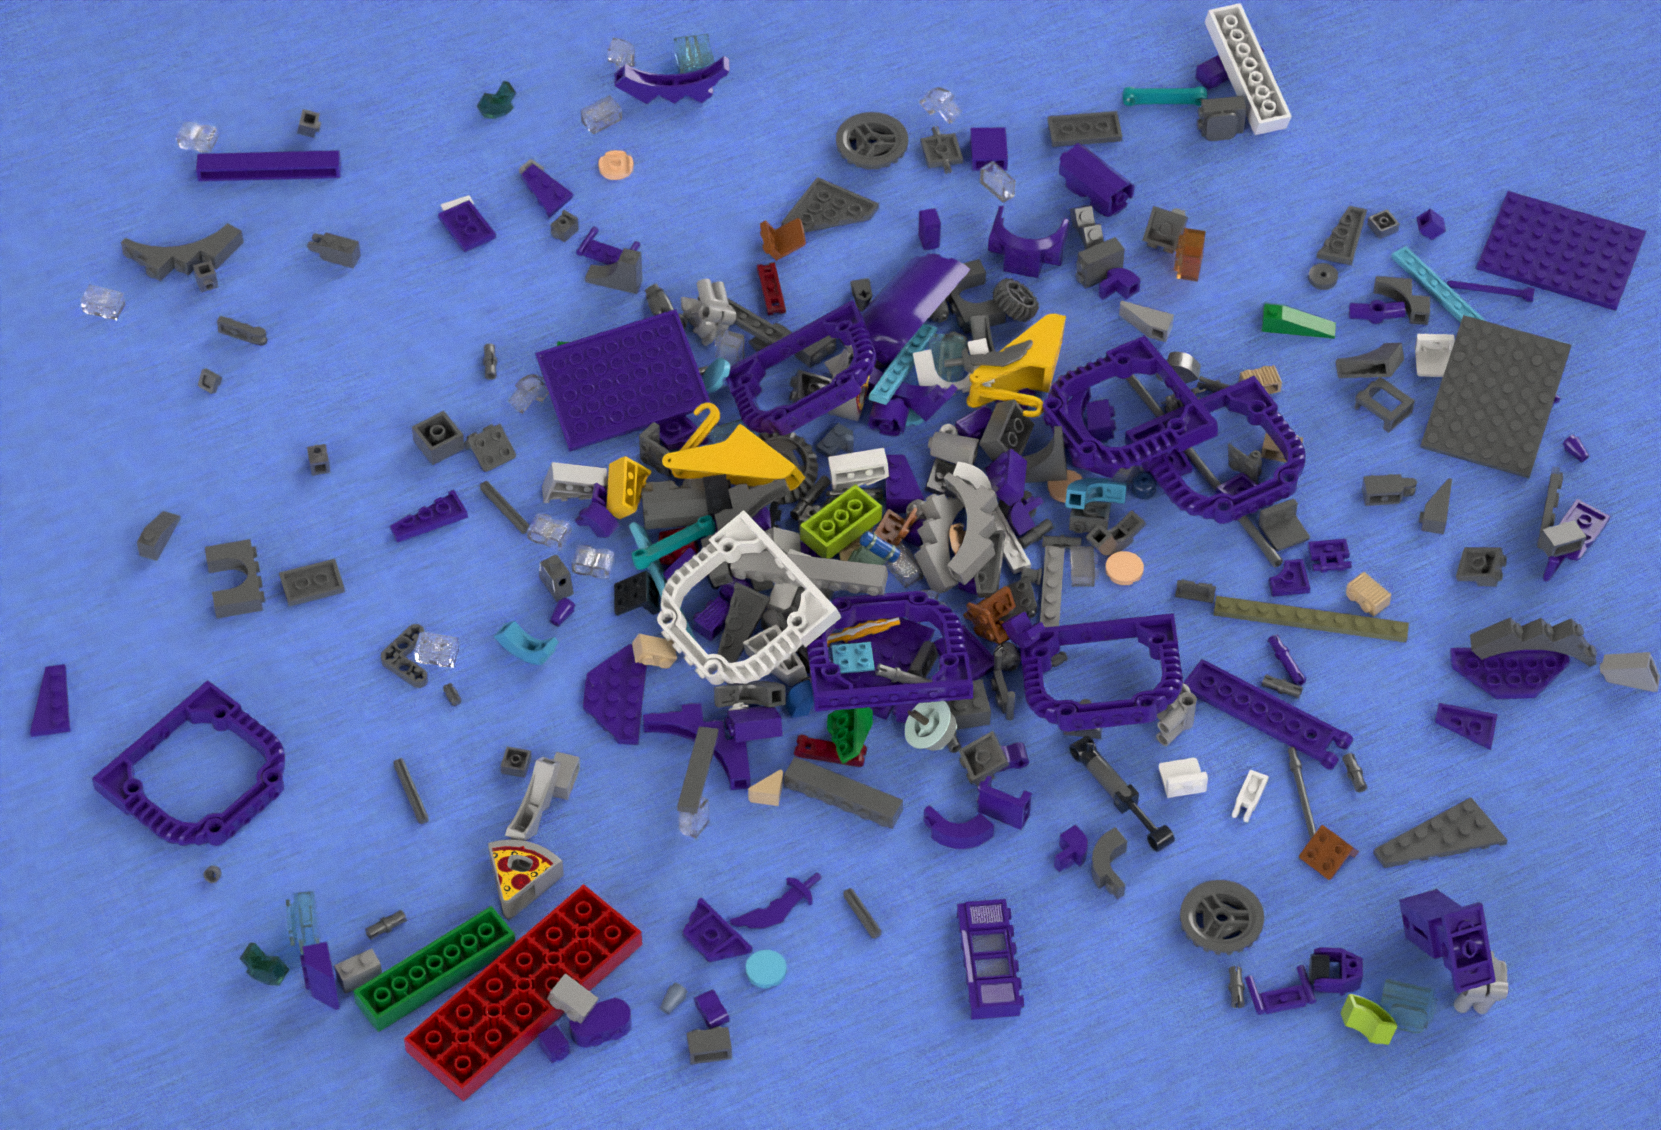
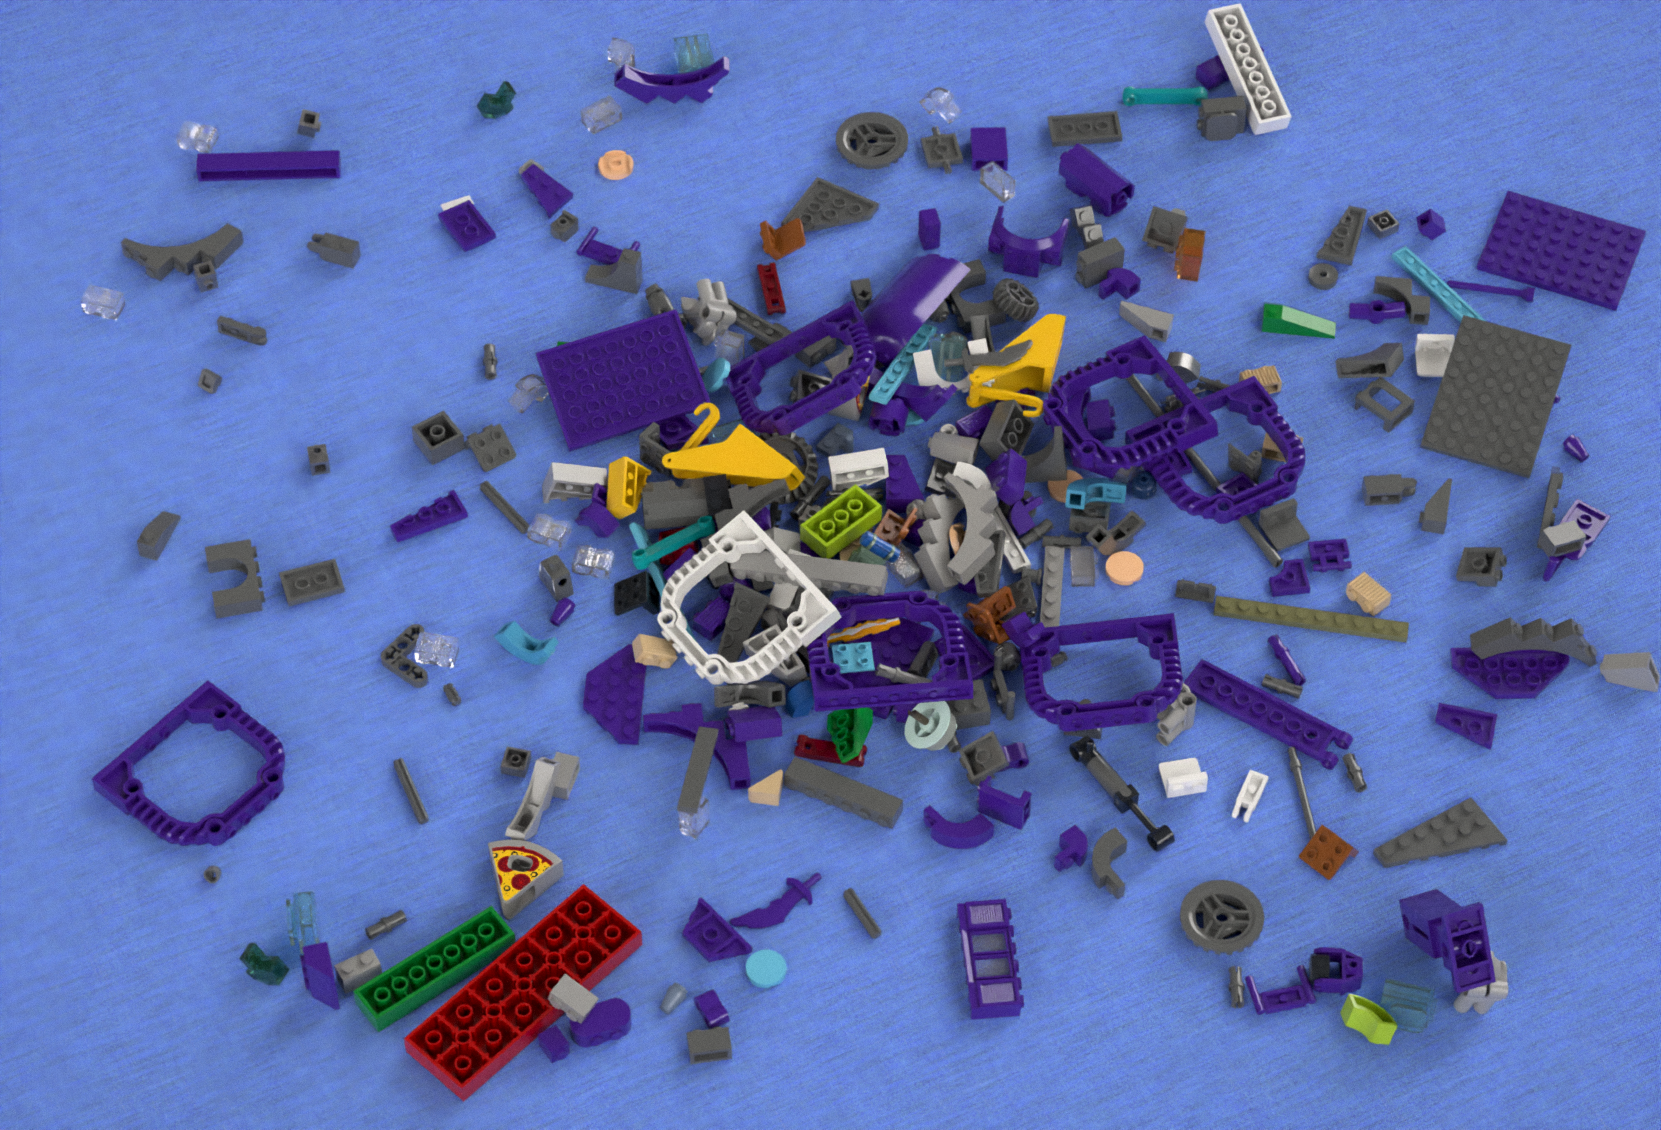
dark purple wing [30,664,71,737] -> none

